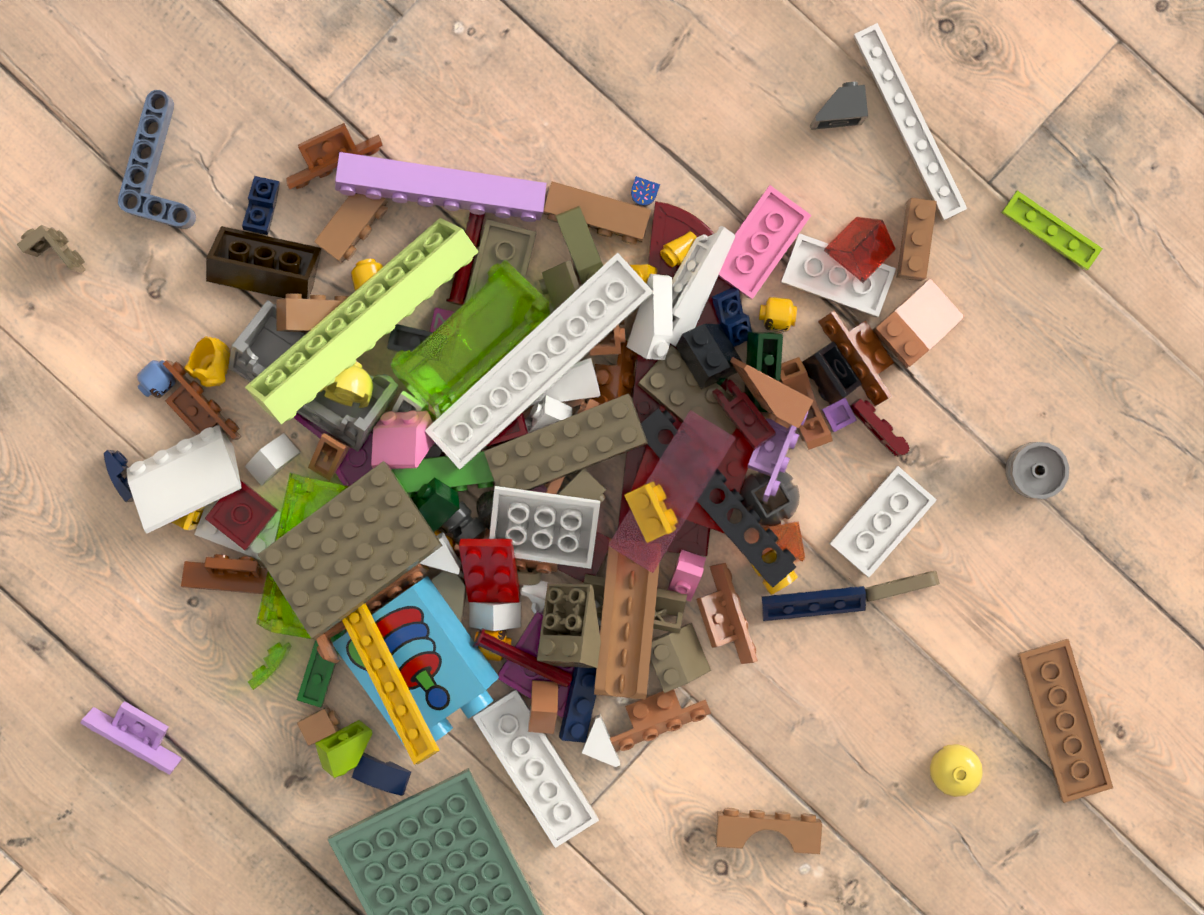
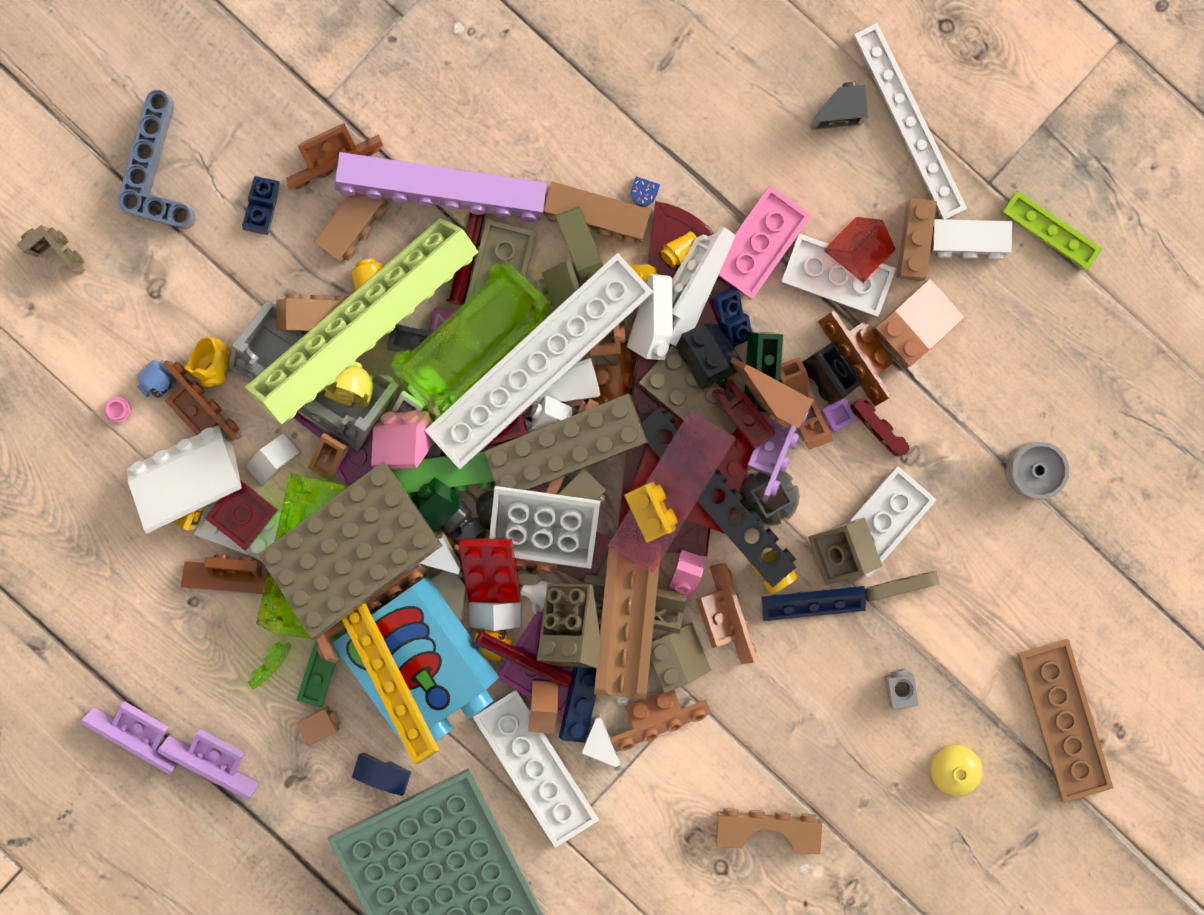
dark blue slope [103,450,134,502] -> none
dark brown slope [206,226,321,299] -> none
lime slope [315,720,373,778] -> none
yellow head [759,297,797,332] -> none
clear orange slope [762,521,805,562] -> none
none -> bright pink plate [105,397,131,423]
none -> lavender bracket [157,729,259,801]
none -> dark tan slope [808,517,882,585]
none -> light grey brick [885,669,919,710]
none -> white brick [930,219,1012,259]

